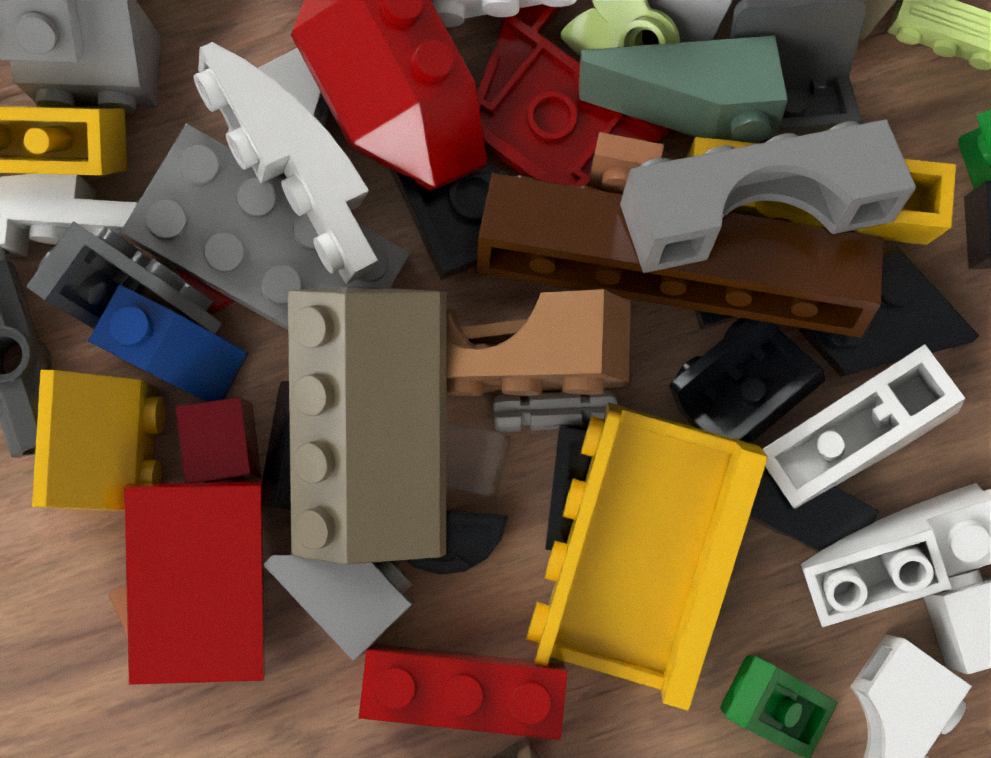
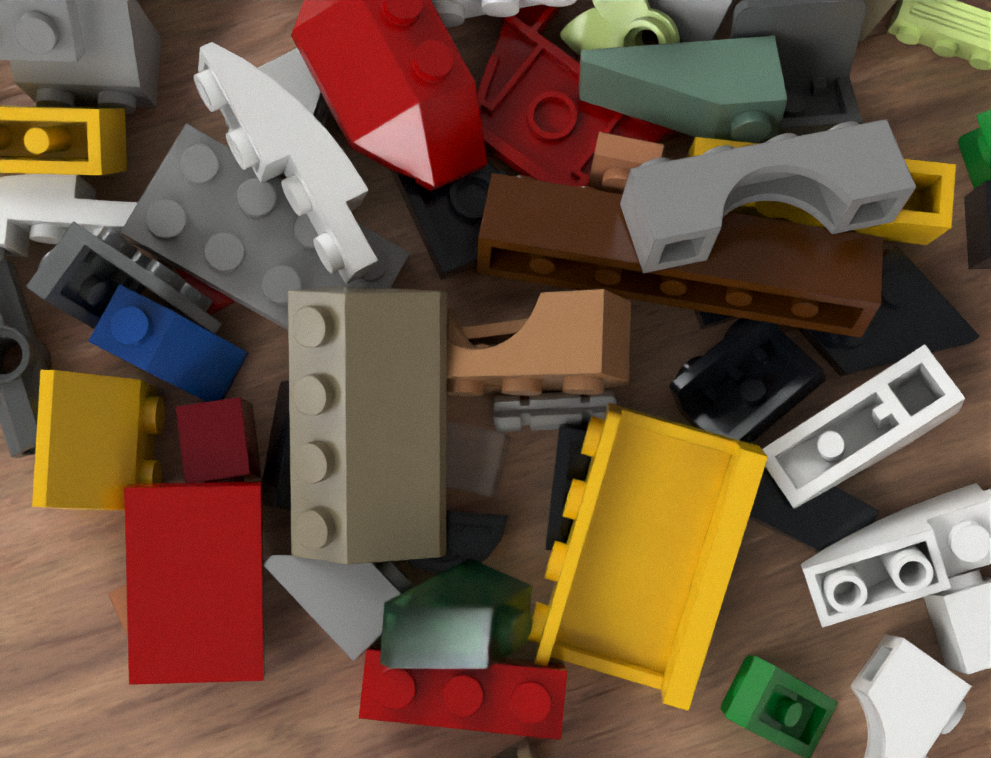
none -> clear green slope [380,558,533,669]

